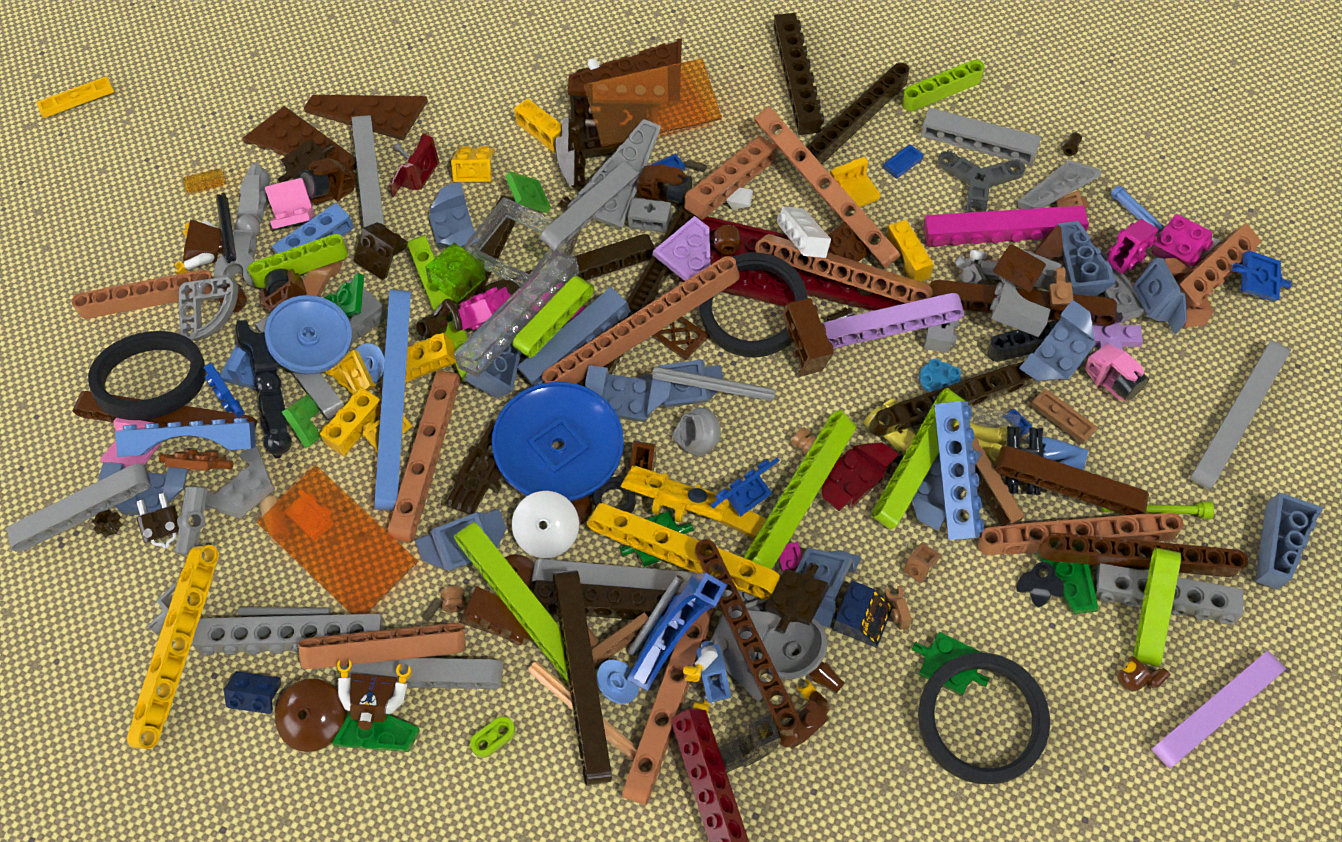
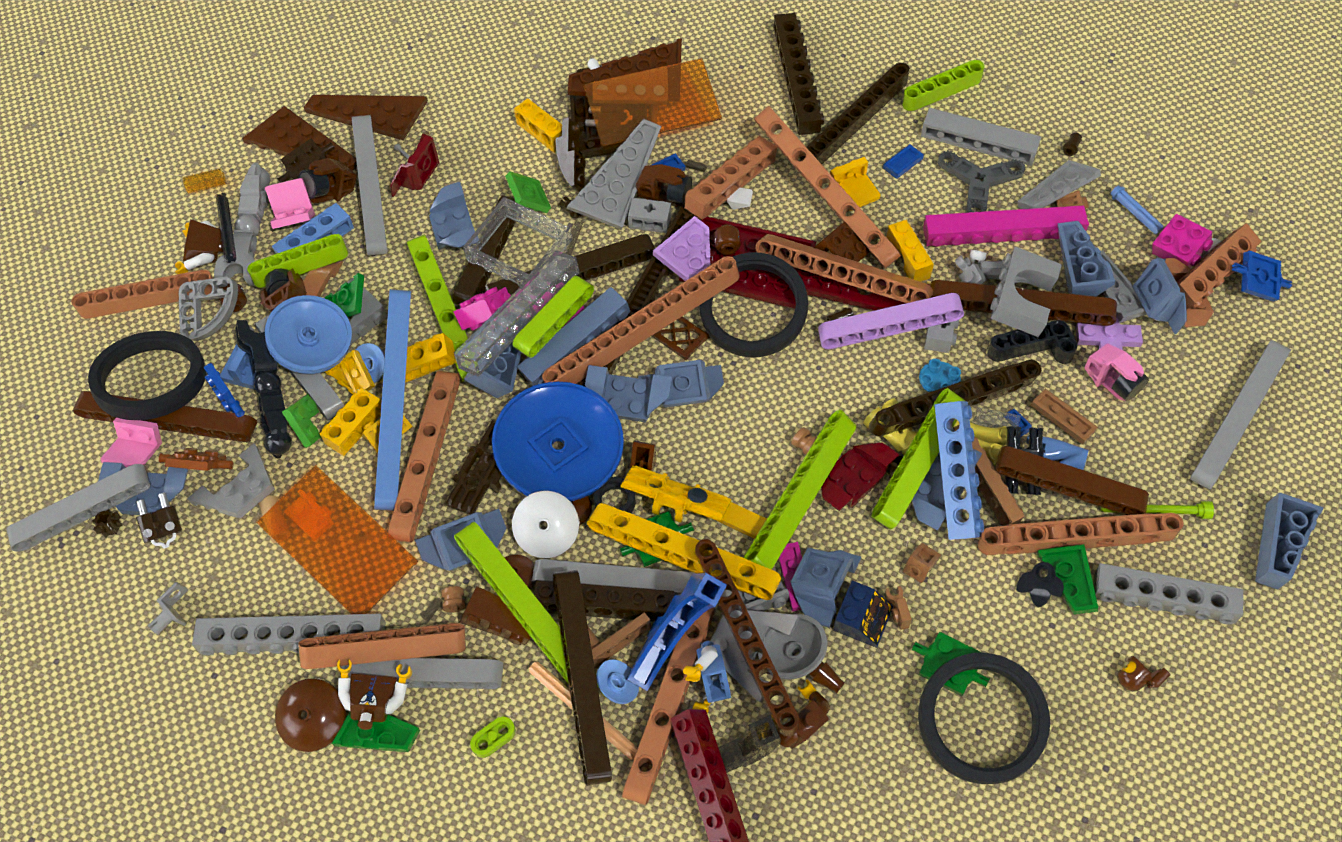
yellow plate [36,76,114,118] -> none
medium blue arch [115,418,256,457] -> none
yellow beam [127,545,219,749] -> none
light grey piece [175,486,207,555] -> none
dark blue bracket [224,671,281,714] -> none
light grey bar [238,607,331,616] -> none
dark brown bracket [354,222,408,280] -> none
dark brown piece [416,299,463,340] -> none
clear neon green brick [425,242,486,303] -> none
yellow bracket [451,146,495,182] -> none
light grey beam [539,160,640,252] -> none
light grey bar [628,575,684,656] -> none
light grey axle [652,366,775,401] -> none
light grey helmet [673,407,721,456] -> none
blue bracket [711,457,780,517] -> none
dark brown plate [765,563,829,633] -> none
white brick [777,206,831,258] -> none
reddish brown wedge [783,298,834,377] -> none
reddish brown bracket [993,244,1046,293] -> none
sand blue piece [1019,300,1095,381] -> none
reddish brown slope [1033,225,1064,259] -> none
reddish brown beam [1039,533,1249,577] -> none
medium nougat plate [1049,267,1073,306] -> none
dark pink brick [1107,218,1159,274] -> none
lime beam [1133,548,1181,667] -> none
lavender beam [1151,650,1287,769] -> none

